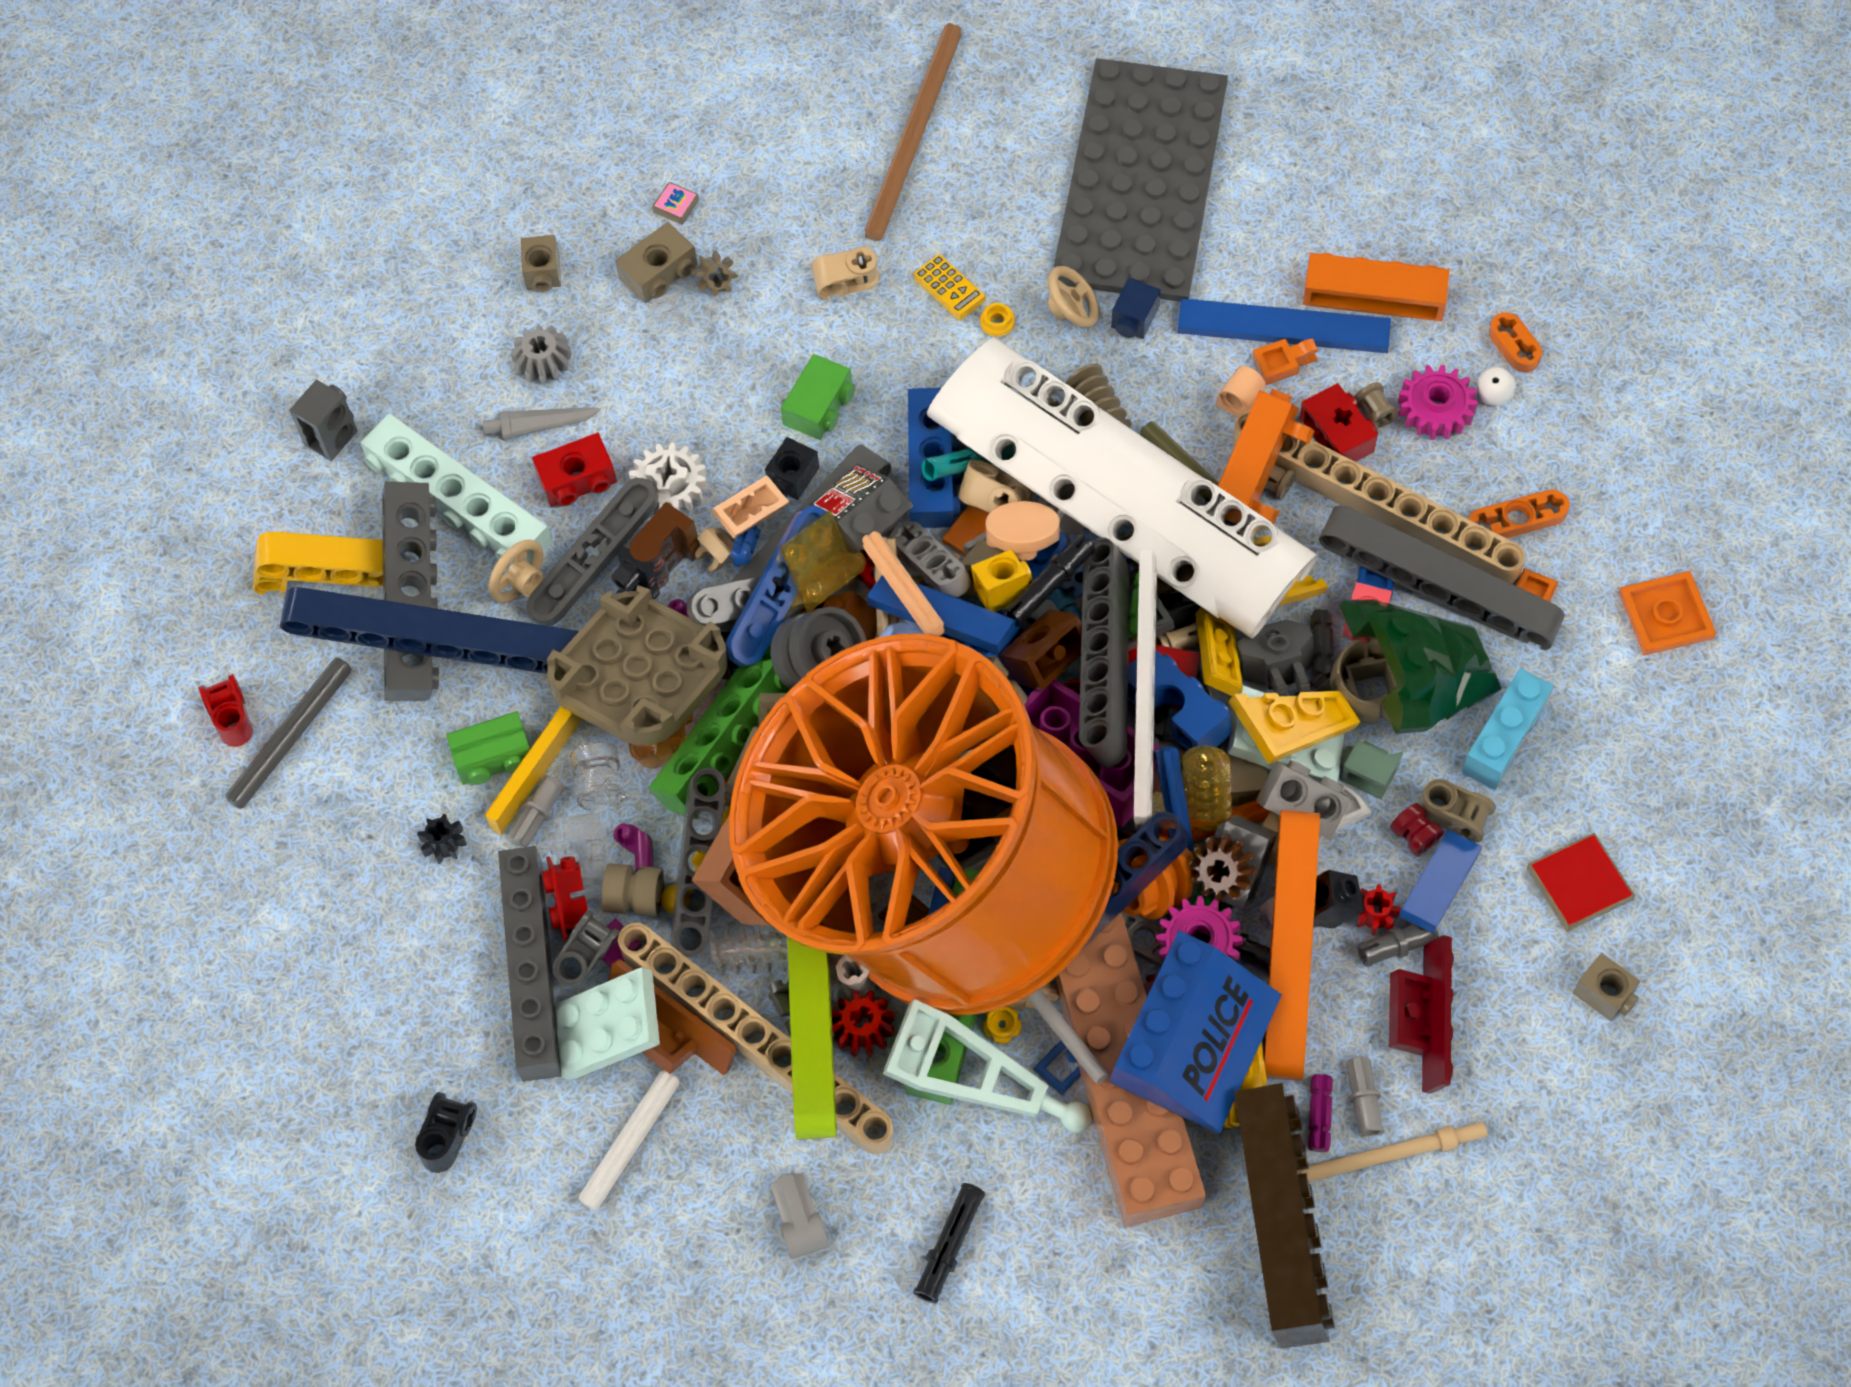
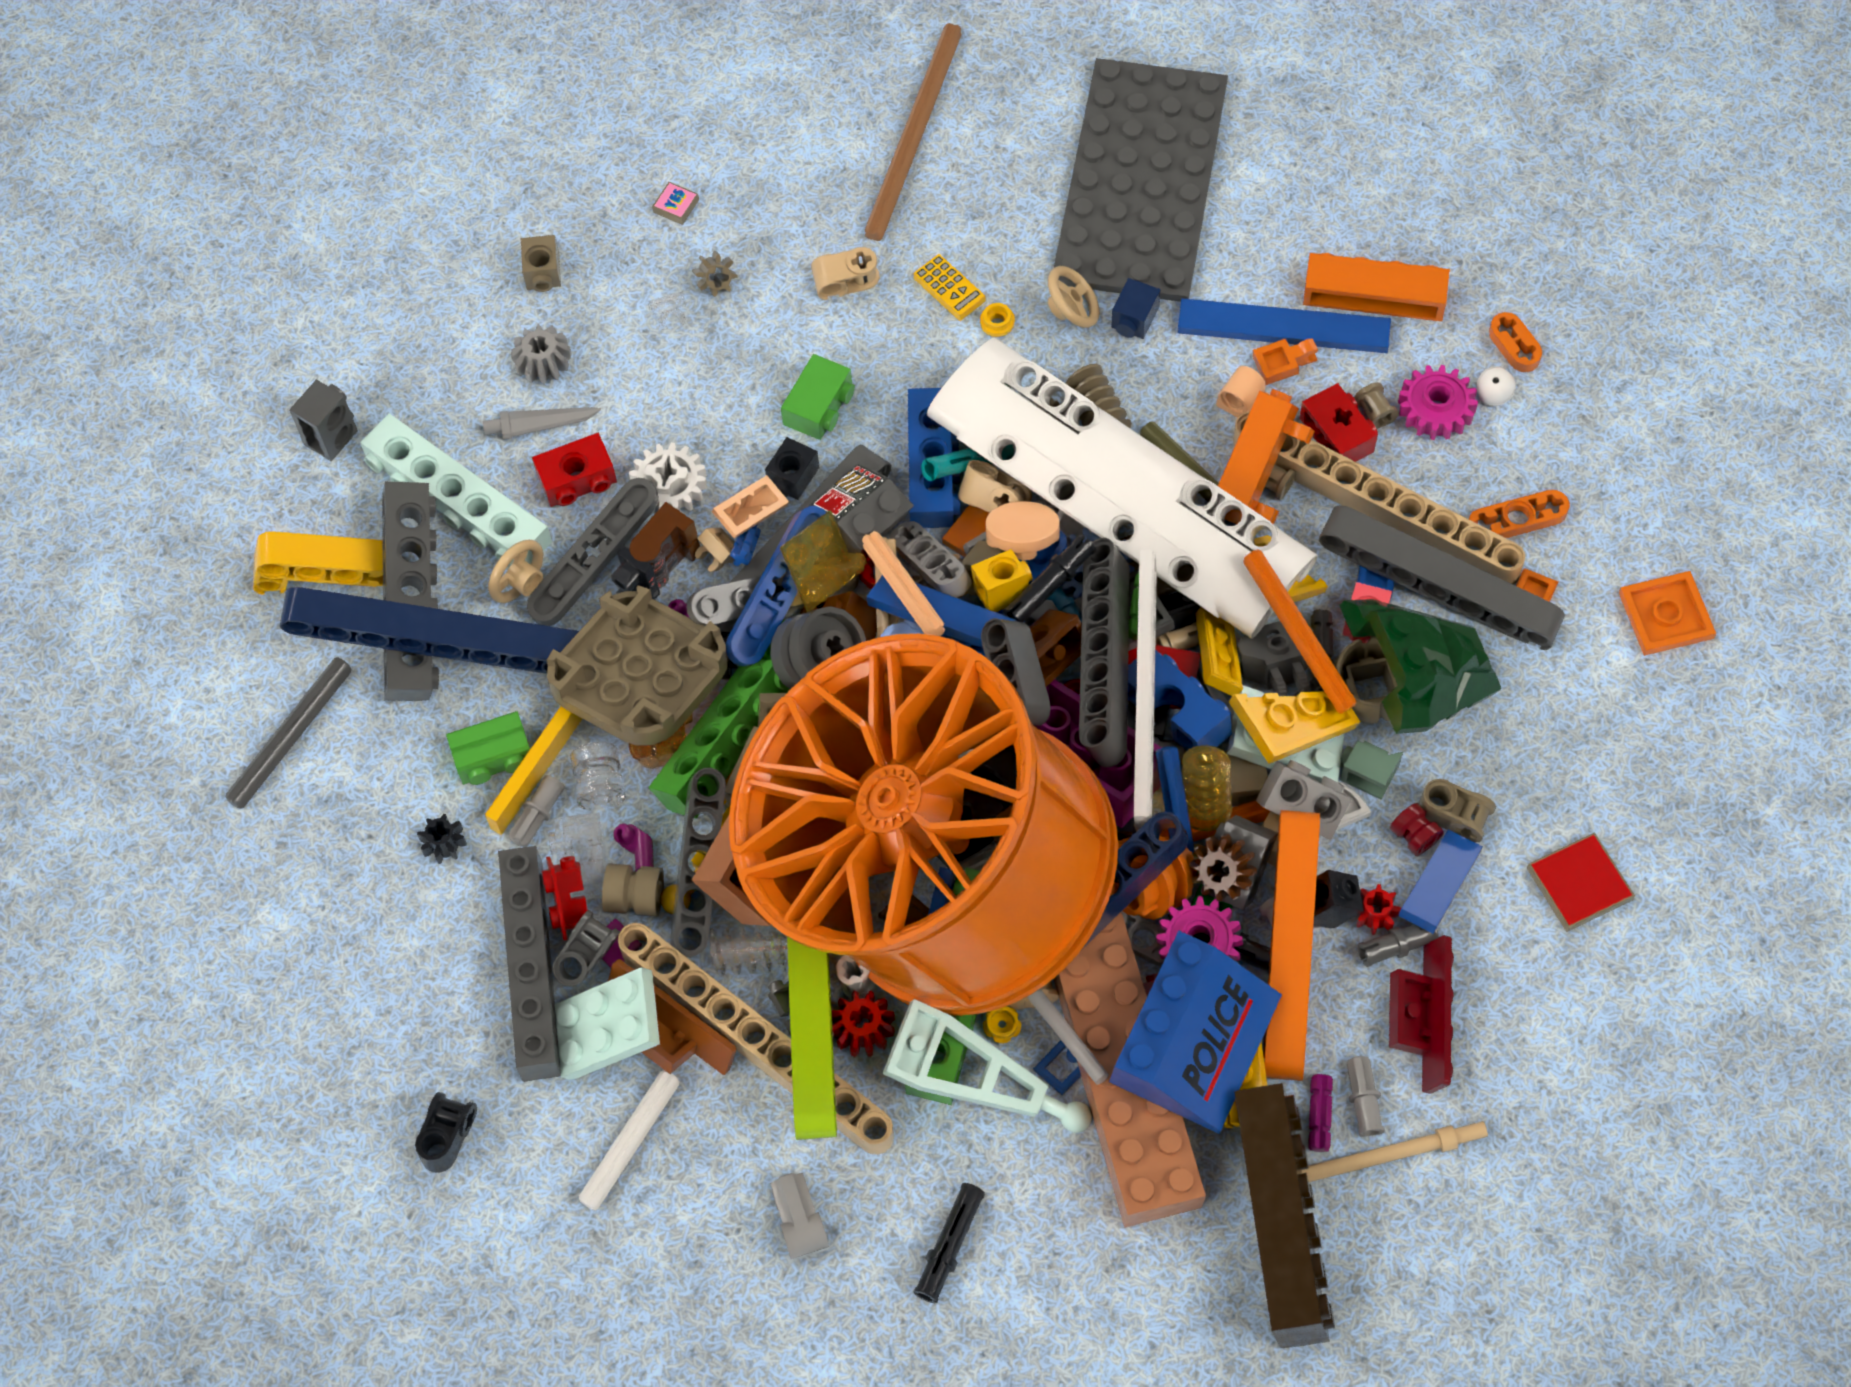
red piece [198,673,253,747] -> none
dark tan brick [615,222,697,303] -> none
medium azure arch [1462,668,1554,790] -> none
dark tan brick [1573,953,1640,1022] -> none
none -> dark grey beam [981,618,1051,727]
none -> orange axle [1243,549,1356,714]

